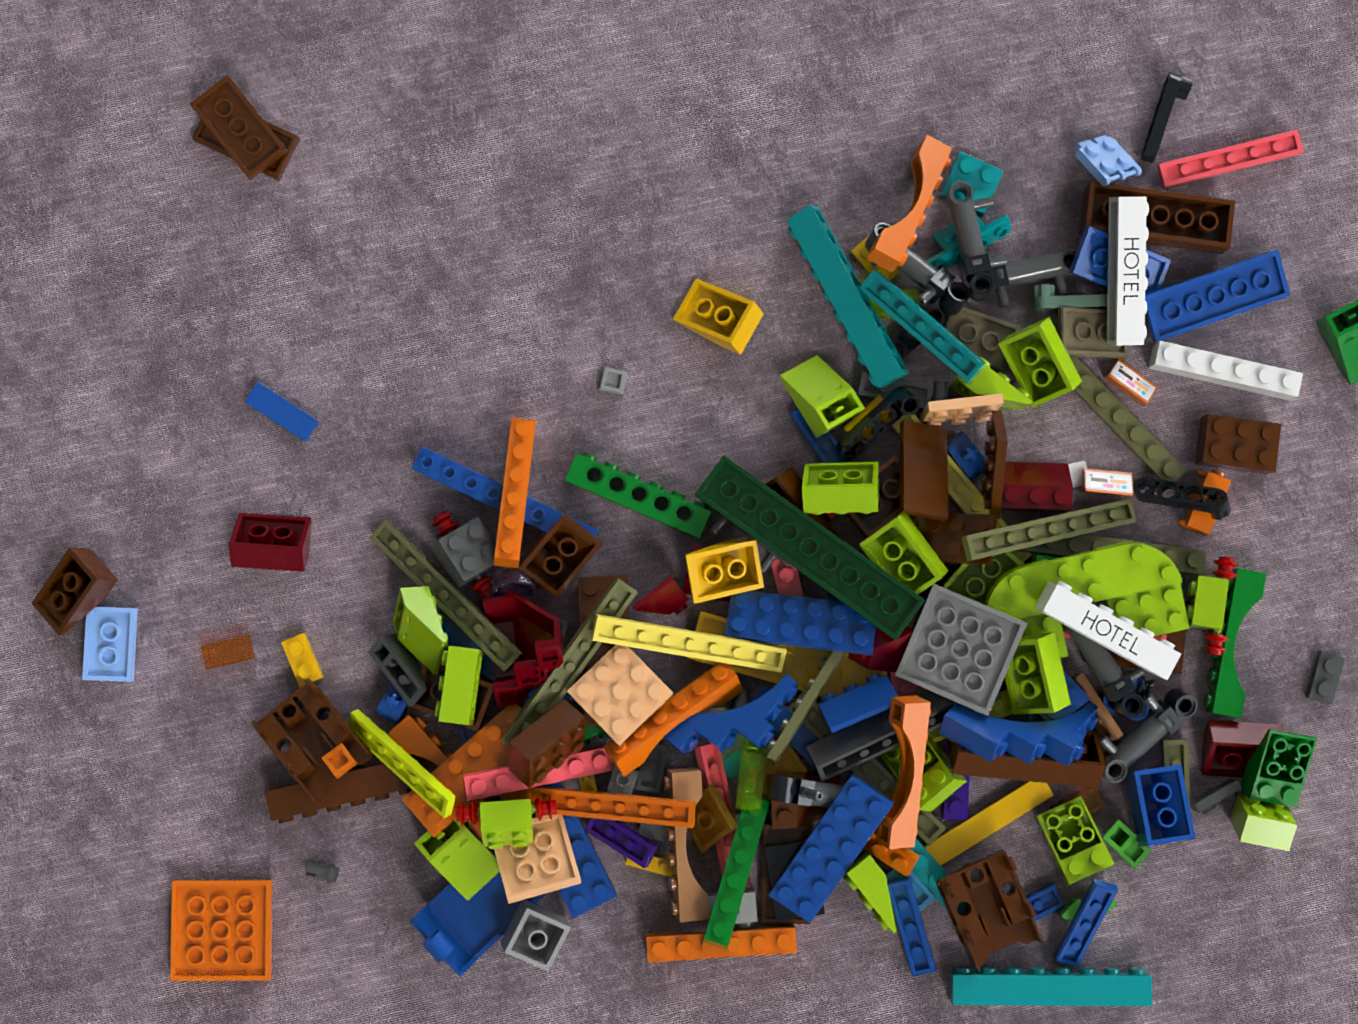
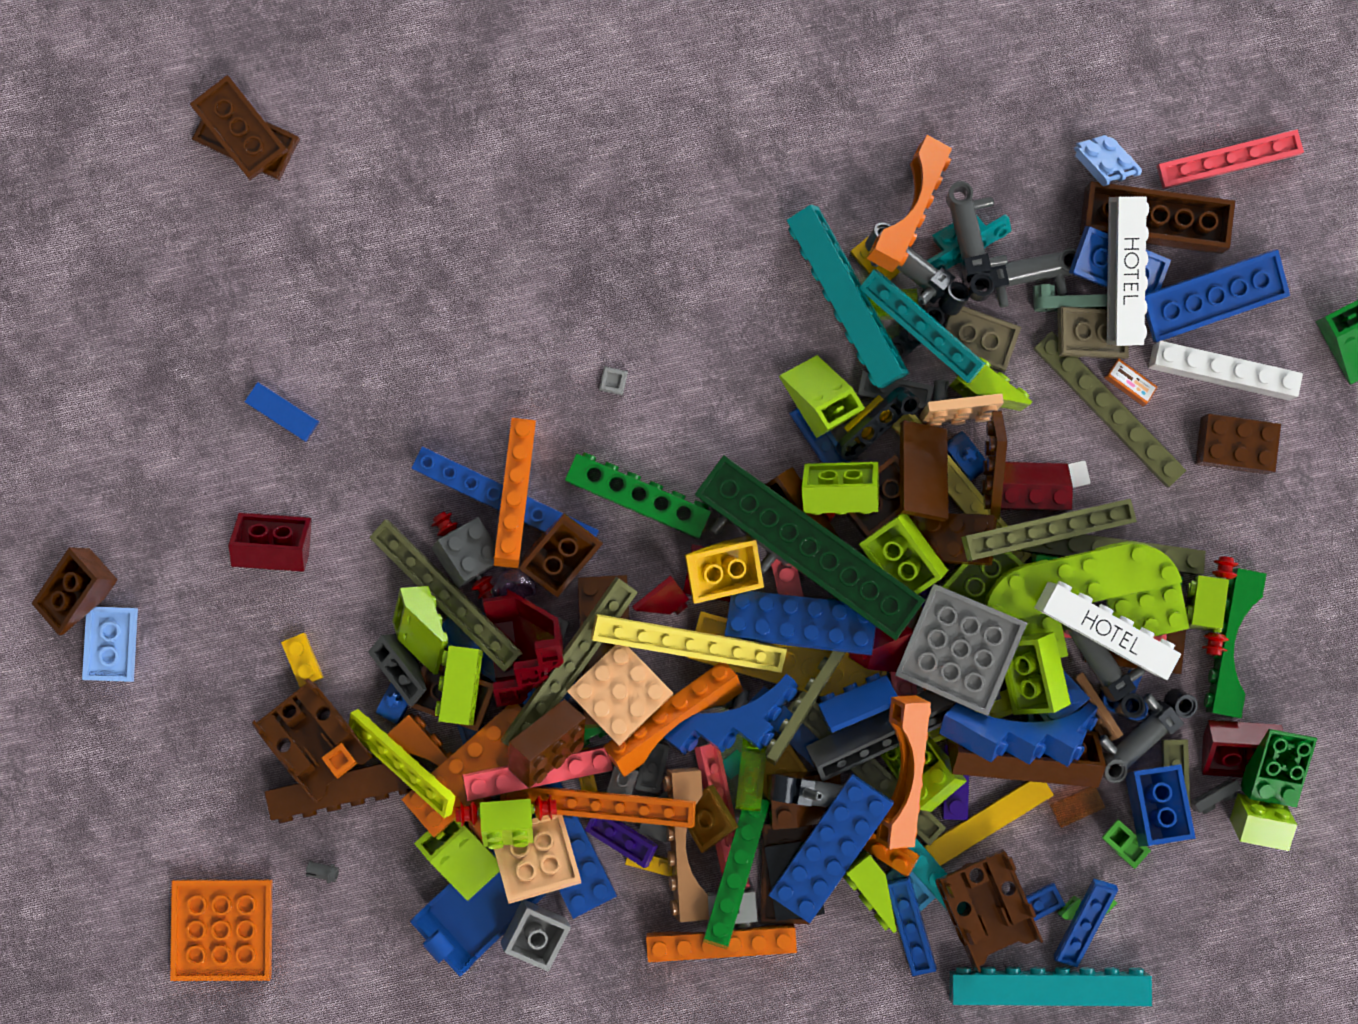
clear orange tile [201,635,255,669] -> none
yellow slope [673,278,764,355] -> none
teal plate [940,151,1004,216] -> none
lime brick [998,317,1082,408] -> none
lime slope [1036,796,1115,886] -> none
slope [1081,468,1133,497] -> none
black beam [1133,477,1231,520] -> none
black bush [1136,675,1154,698] -> none
black beam [1140,72,1193,163] -> none
orange brick [1177,469,1231,536] -> none
dark grey plate [1306,651,1345,705] -> none

